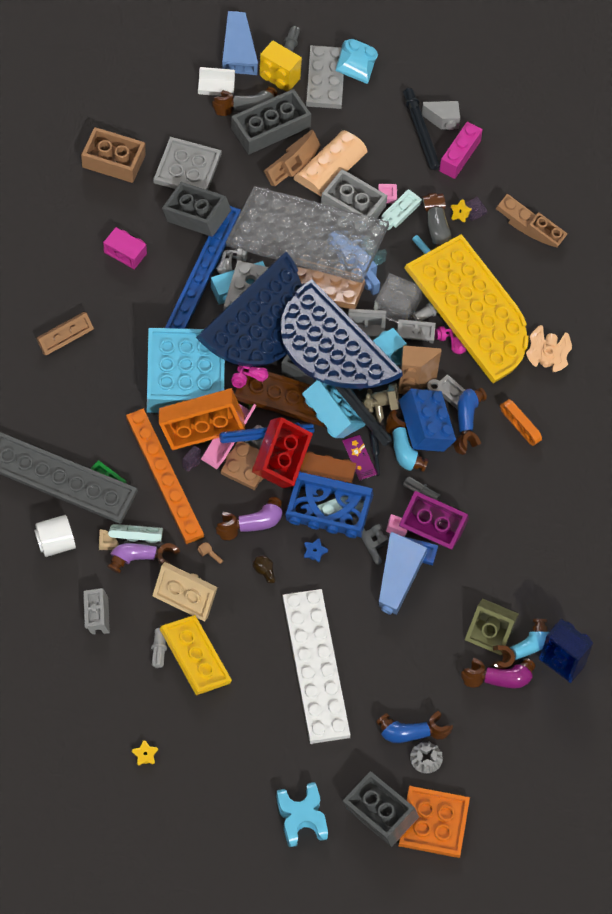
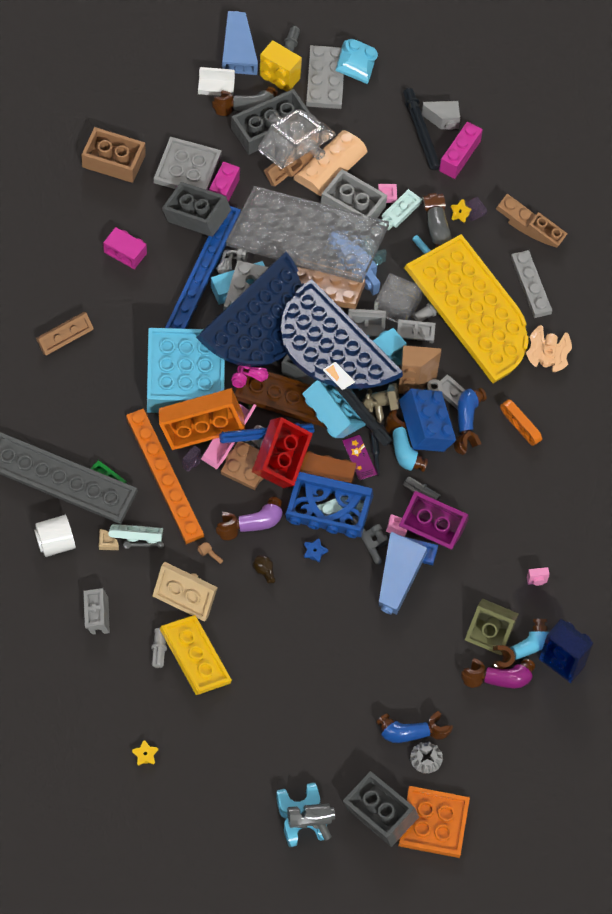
piece [107,543,180,573] -> none
white plate [283,589,350,744] -> none
dark pink piece [435,326,466,354] -> none
none -> dark pink brick [209,162,240,202]
none -> clear slope [258,109,336,169]
none -> dark grey piece [287,803,335,840]
none -> white sticker [323,362,355,390]
none -> light grey plate [511,250,552,318]
none -> bright pink plate [527,567,549,586]

